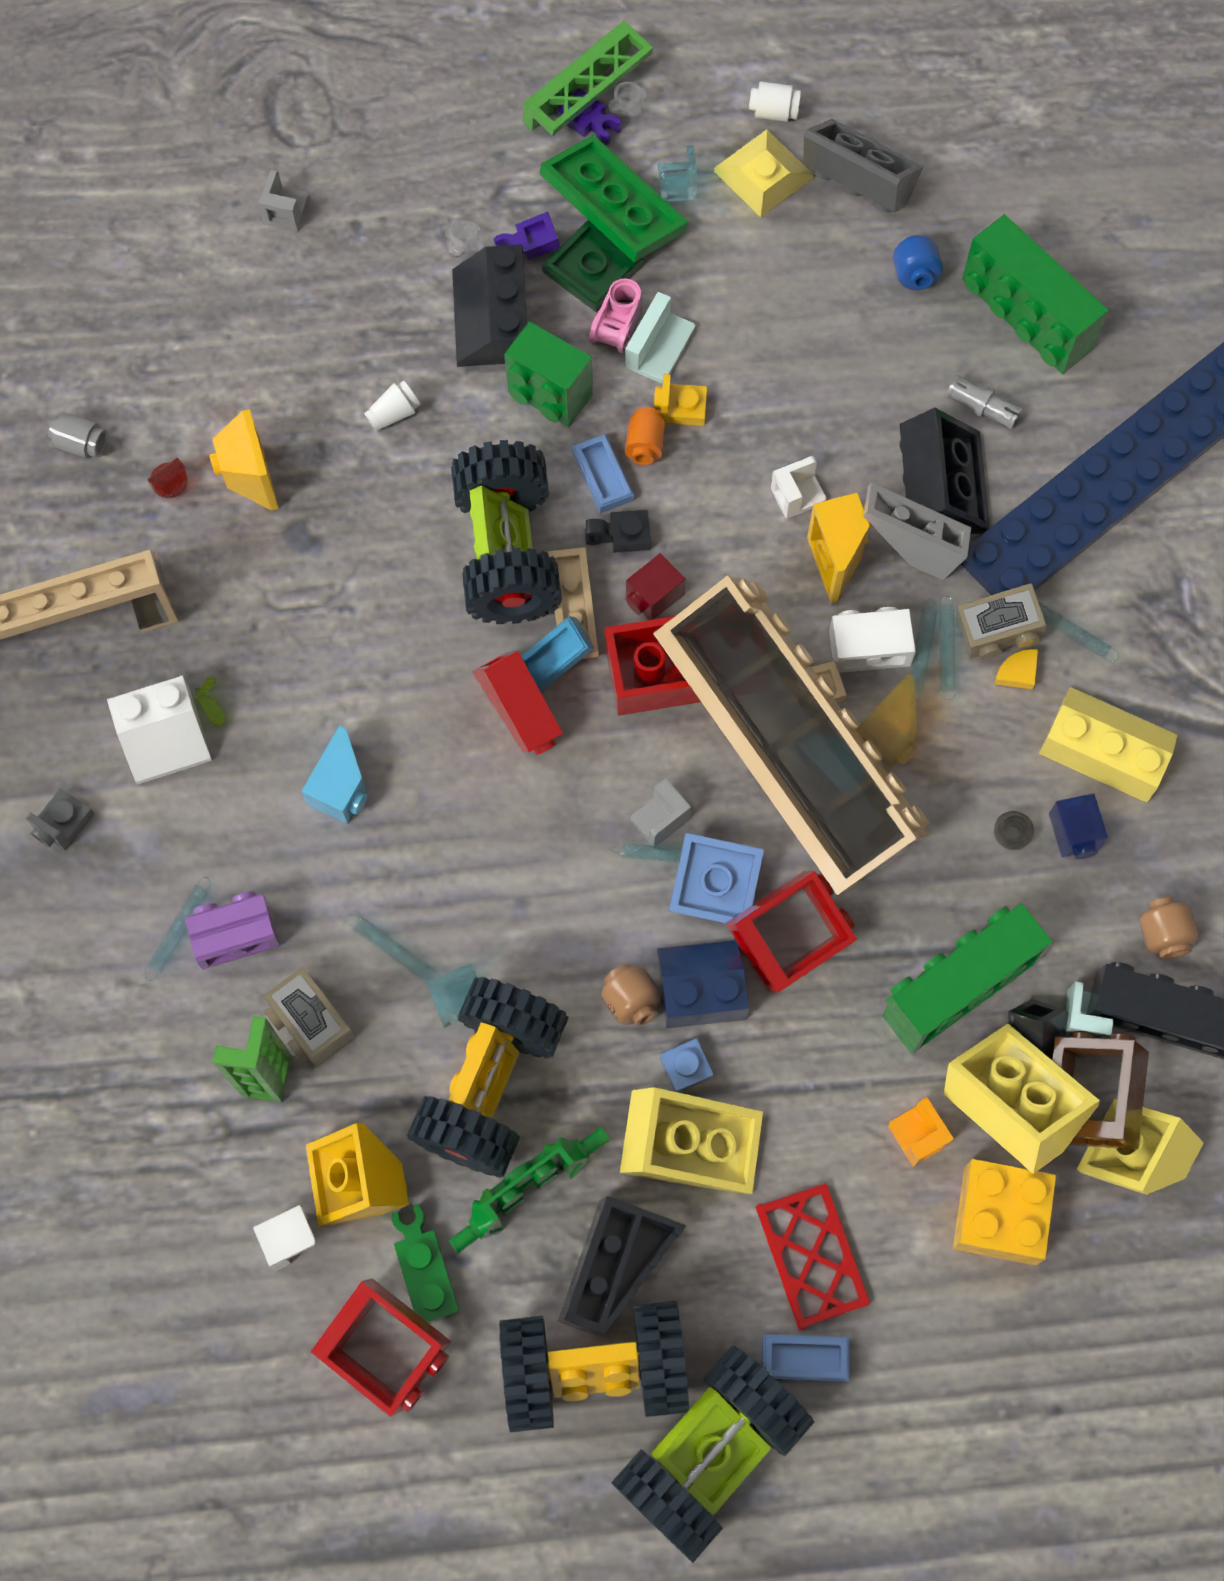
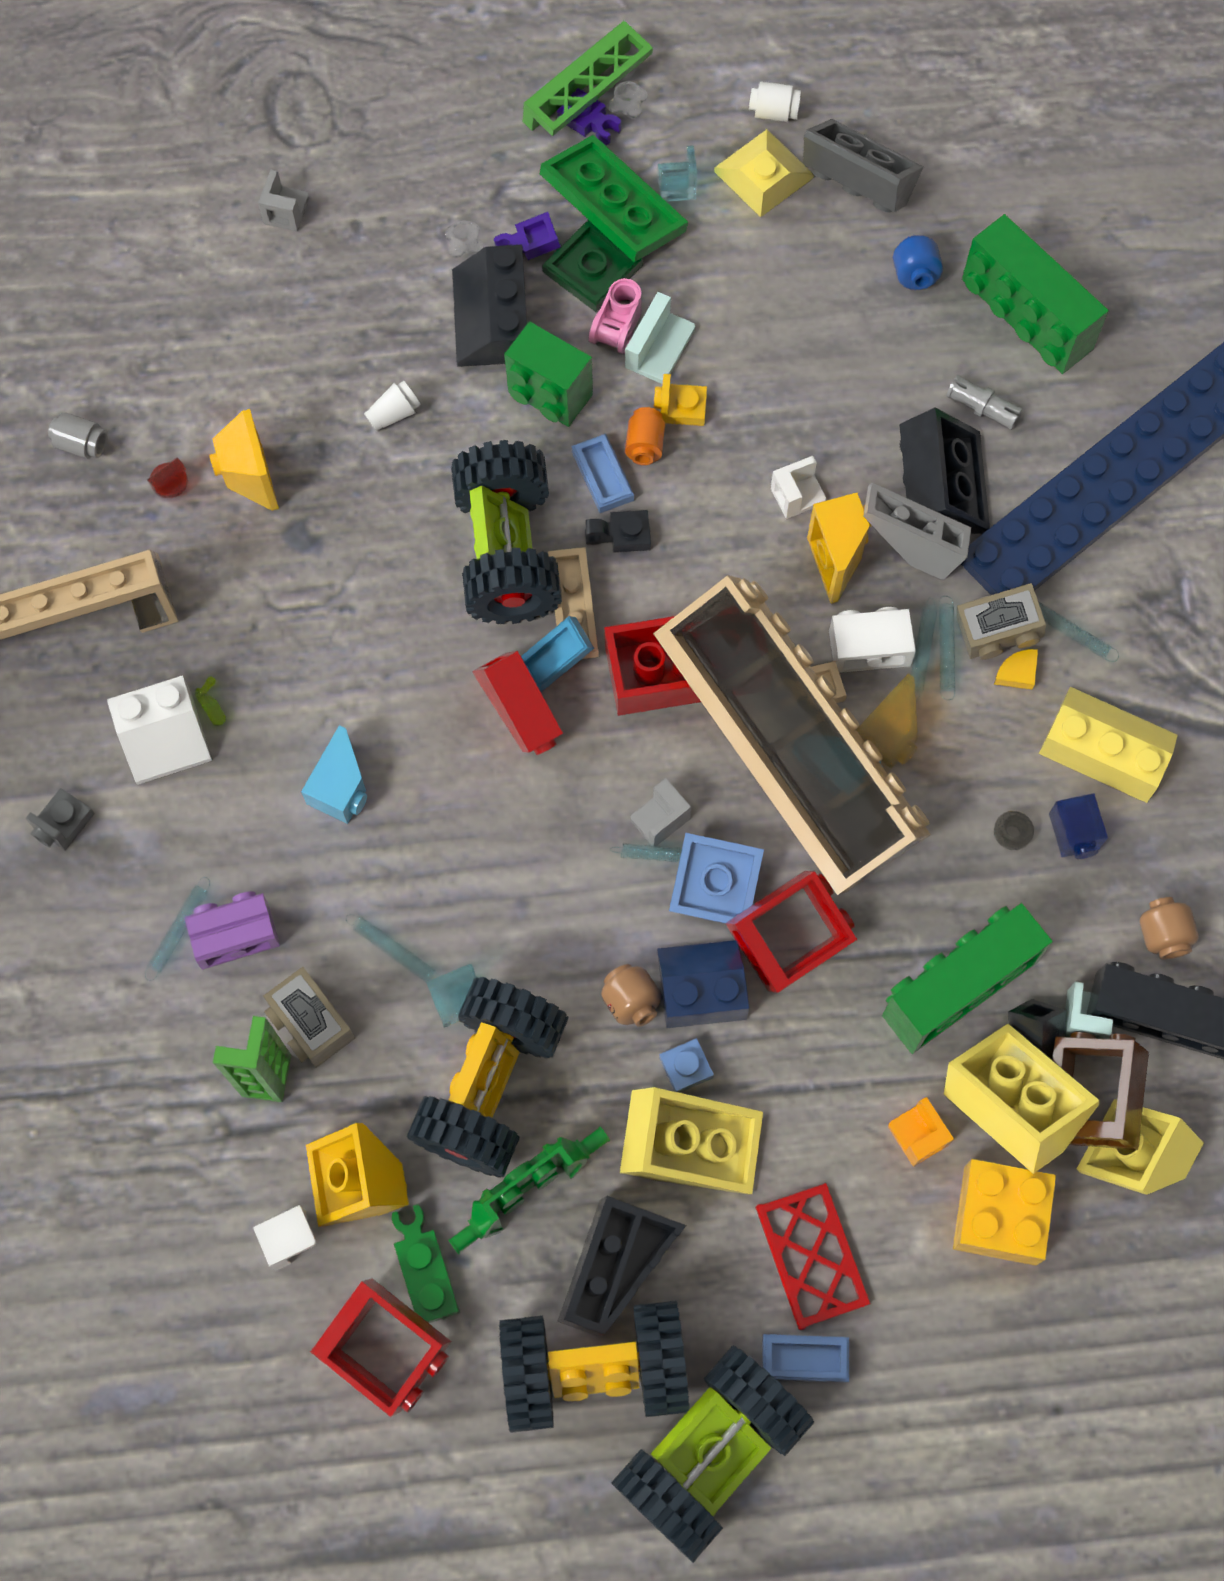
dark red brick [625,553,686,620] -> none

